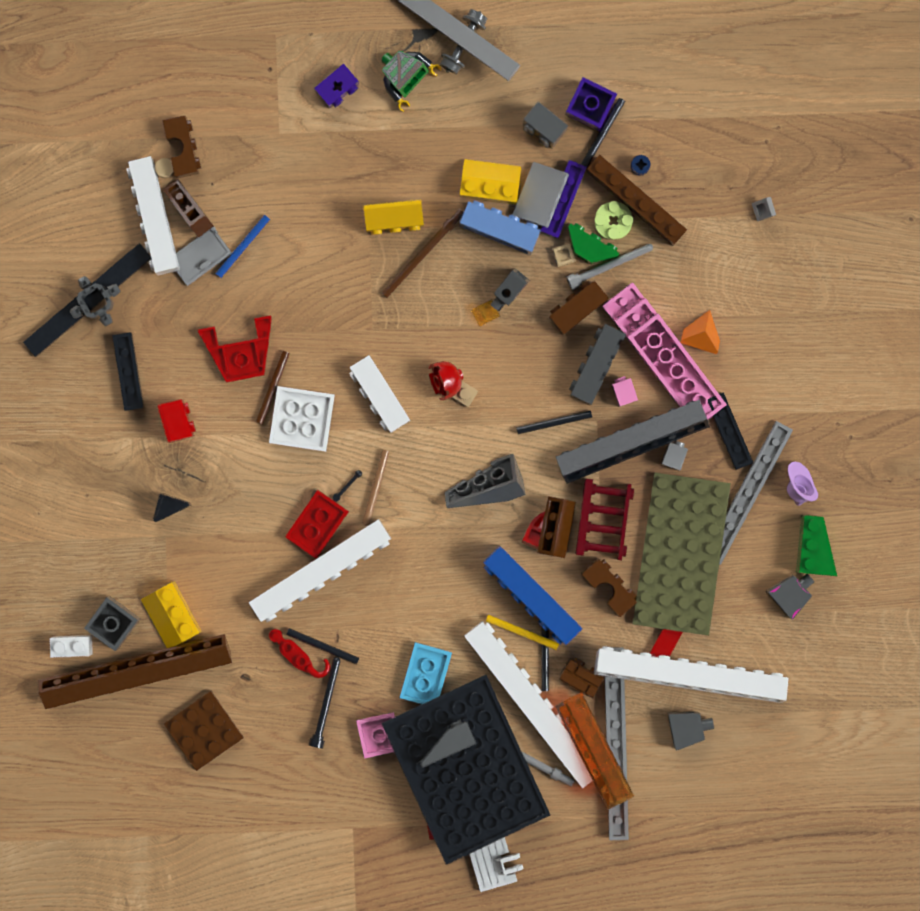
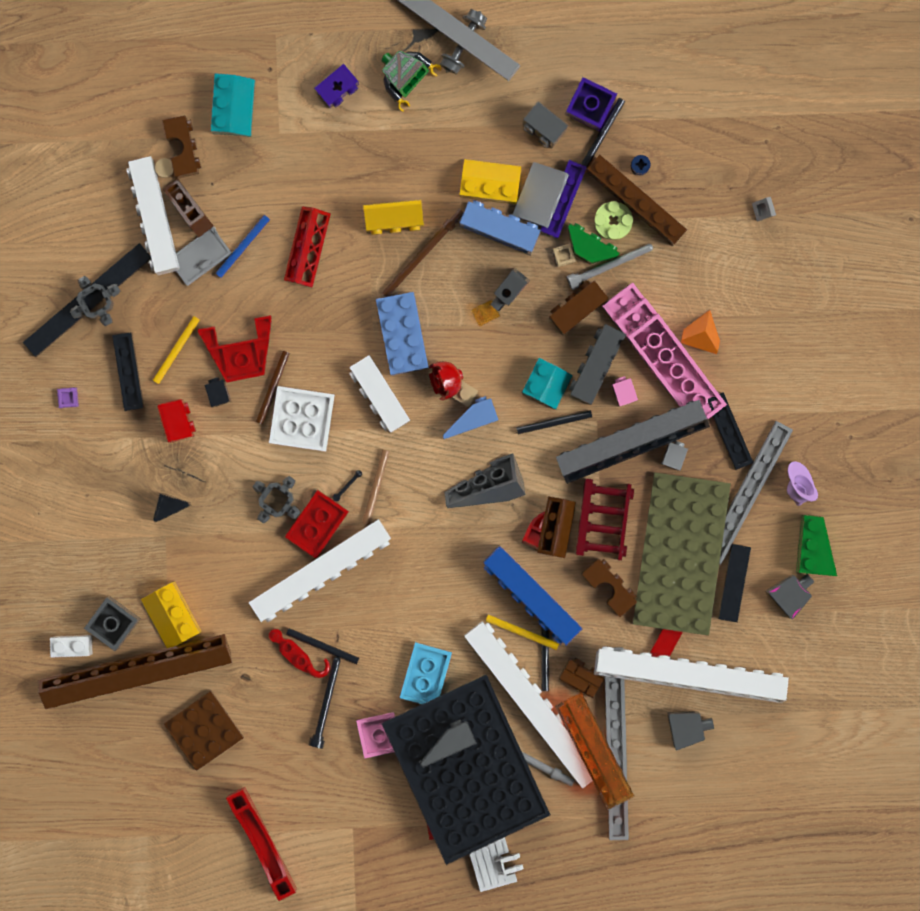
none -> medium lavender tile [57,387,79,408]
none -> yellow bar [153,316,200,384]
none -> black brick [204,377,231,408]
none -> teal slope [211,73,255,137]
none -> red arch [226,787,297,901]
none -> dark grey piece [253,476,301,524]
none -> red fence [284,206,331,288]
none -> medium blue brick [376,292,429,376]
none -> medium blue slope [443,396,498,439]
none -> teal slope [522,358,573,410]
none -> black tile [718,544,751,623]

